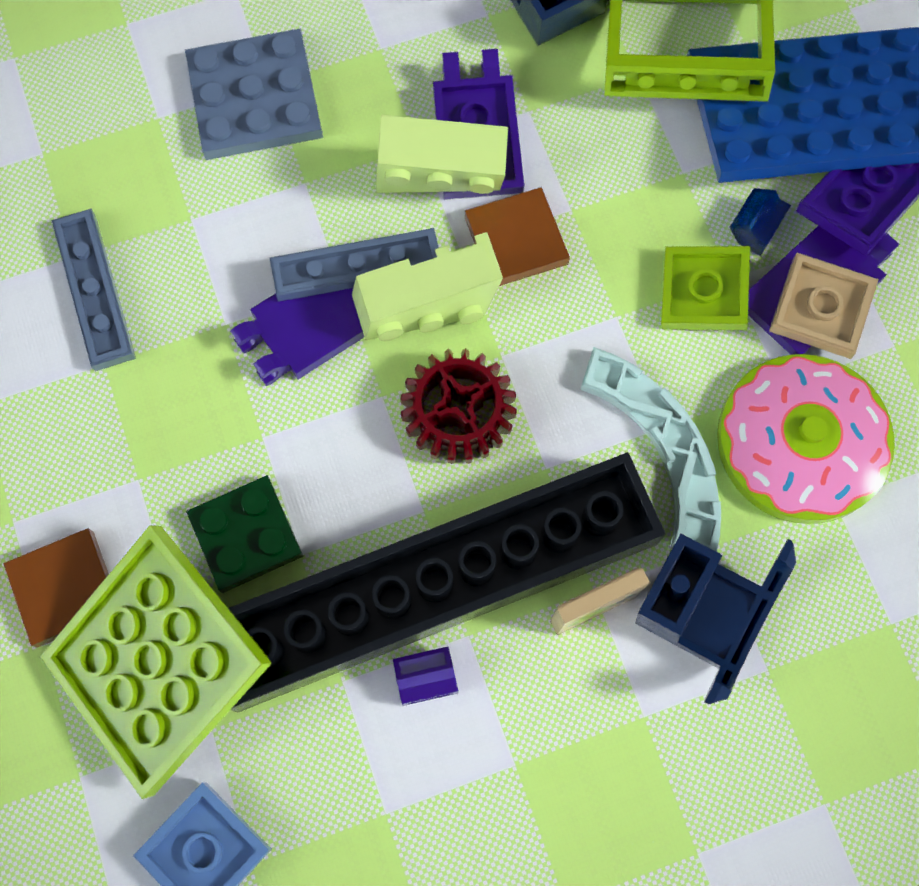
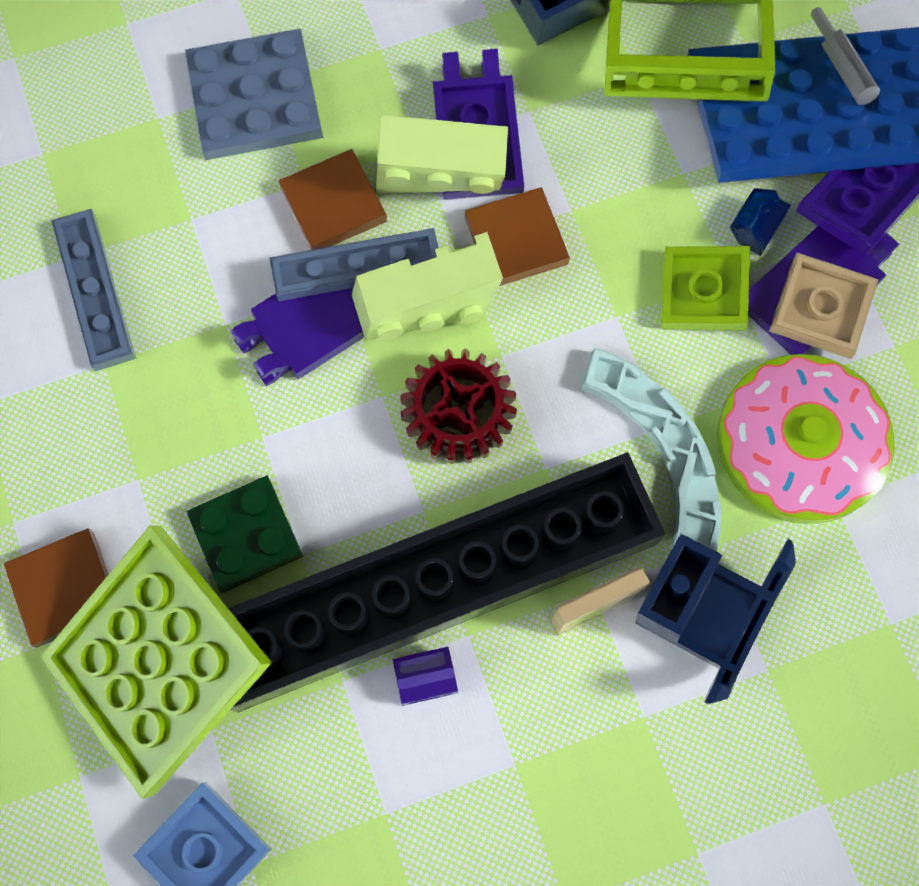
none -> dark orange tile [278,149,387,250]
none -> light grey axle [810,7,880,105]

